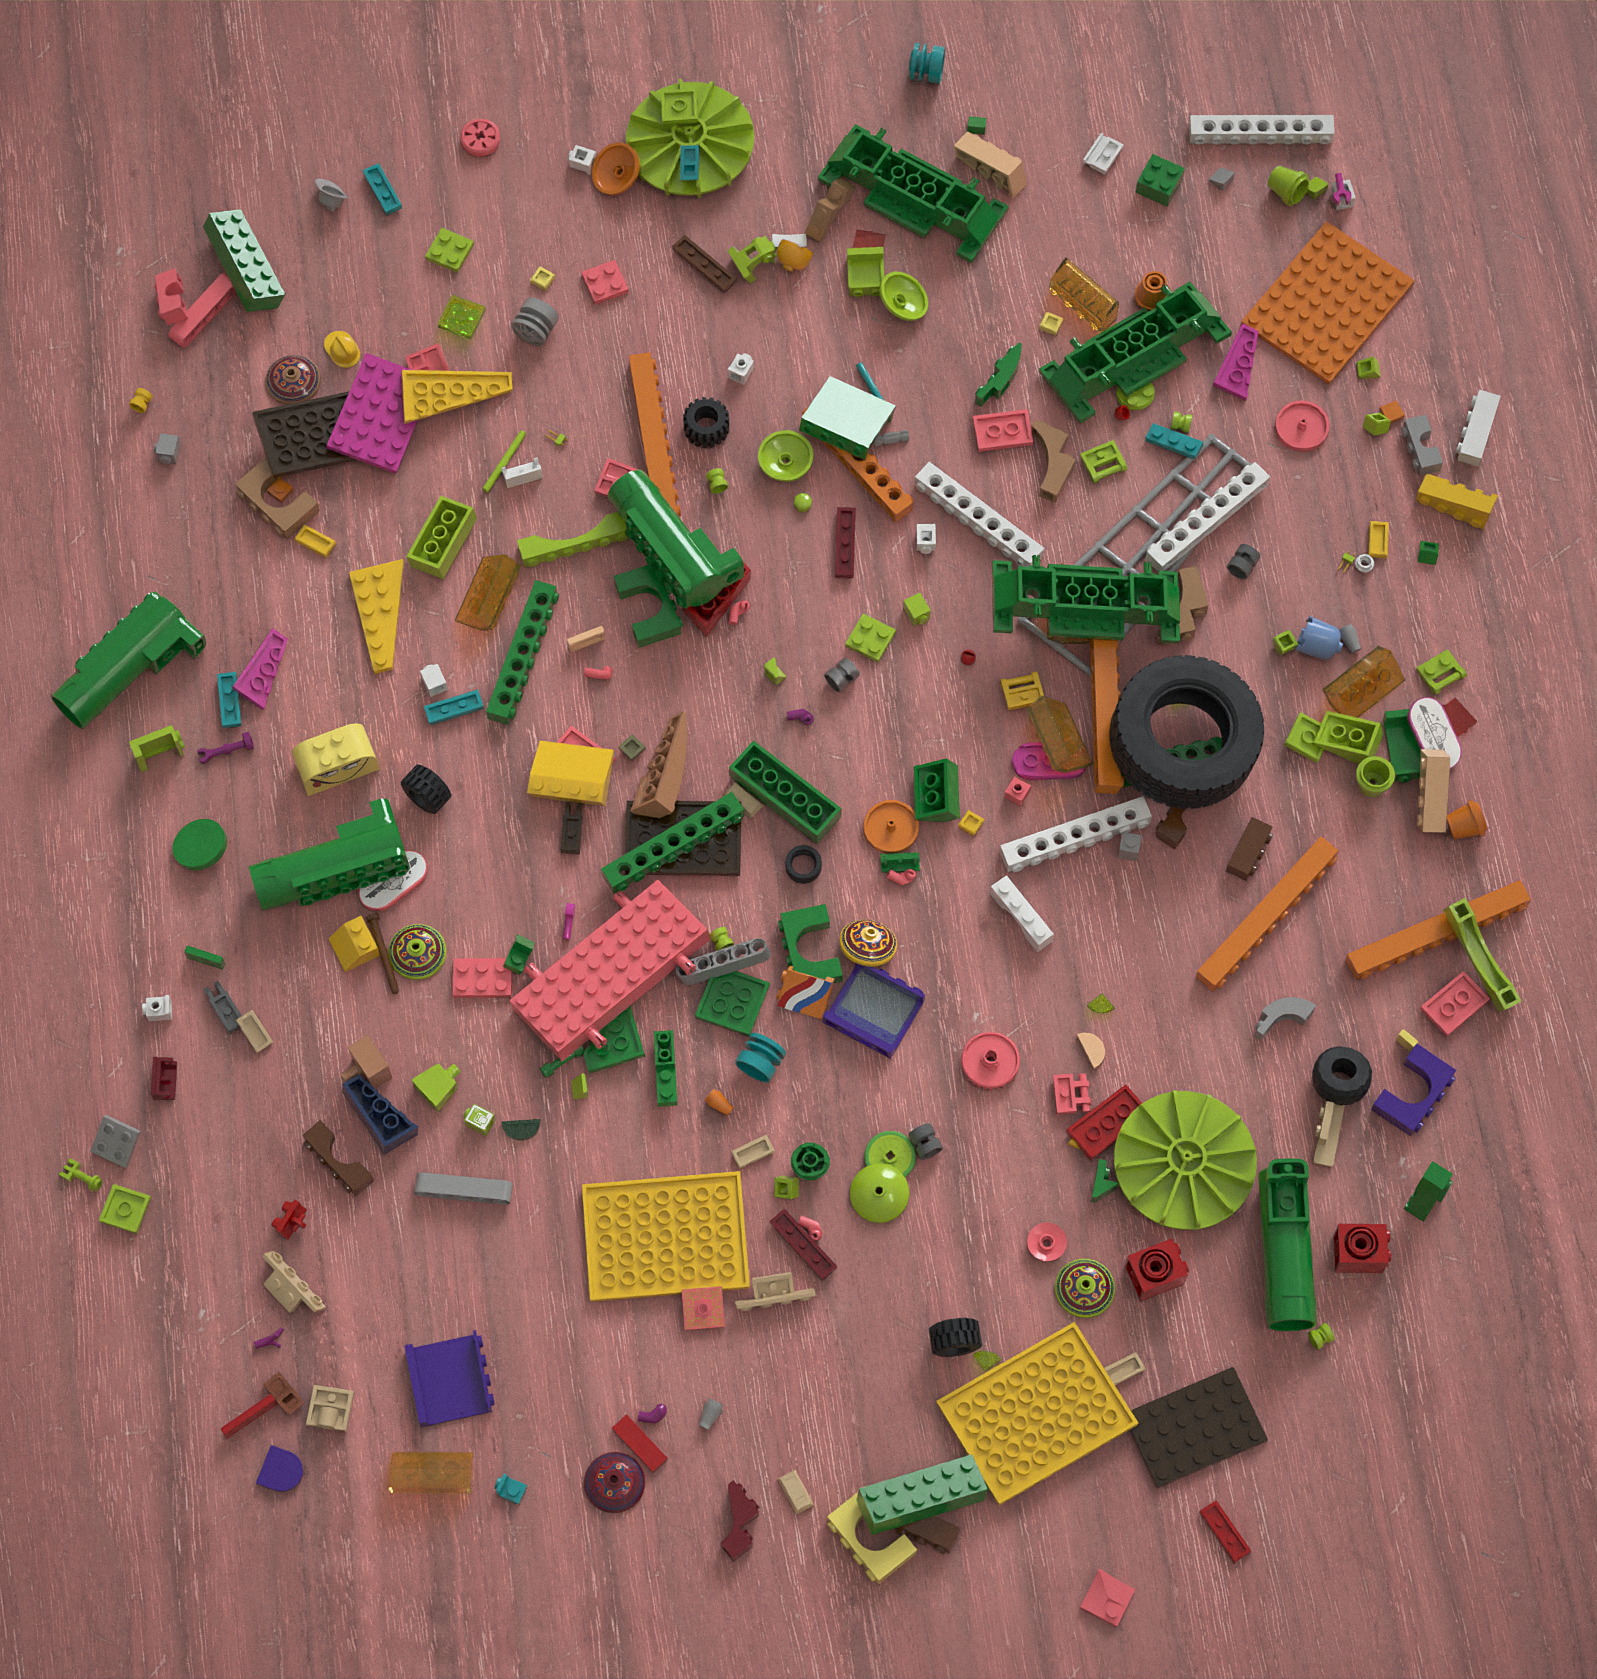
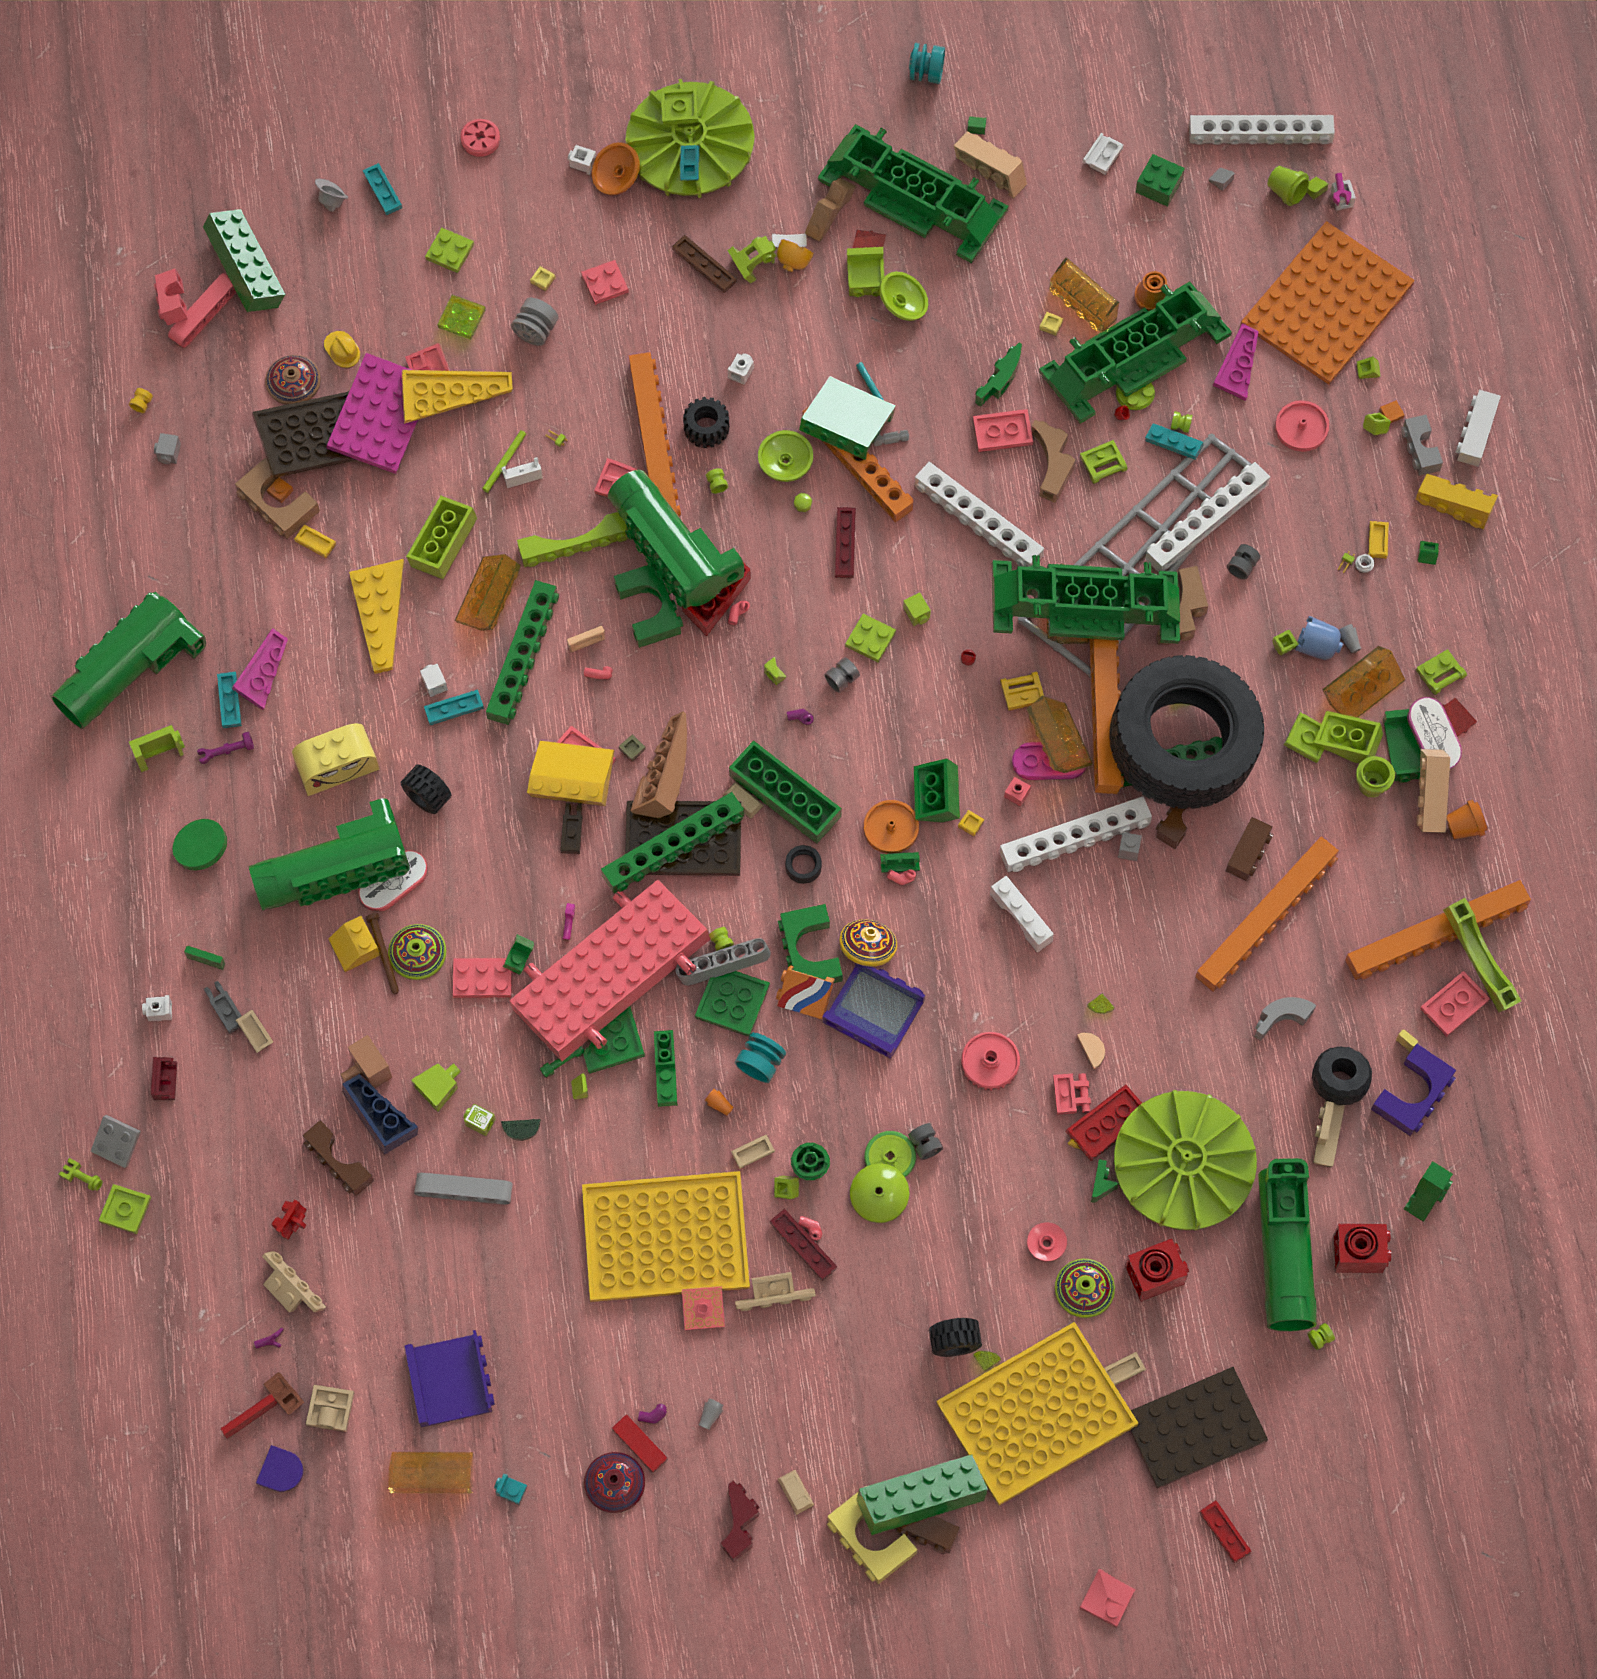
white brick [916,524,936,554] -> none

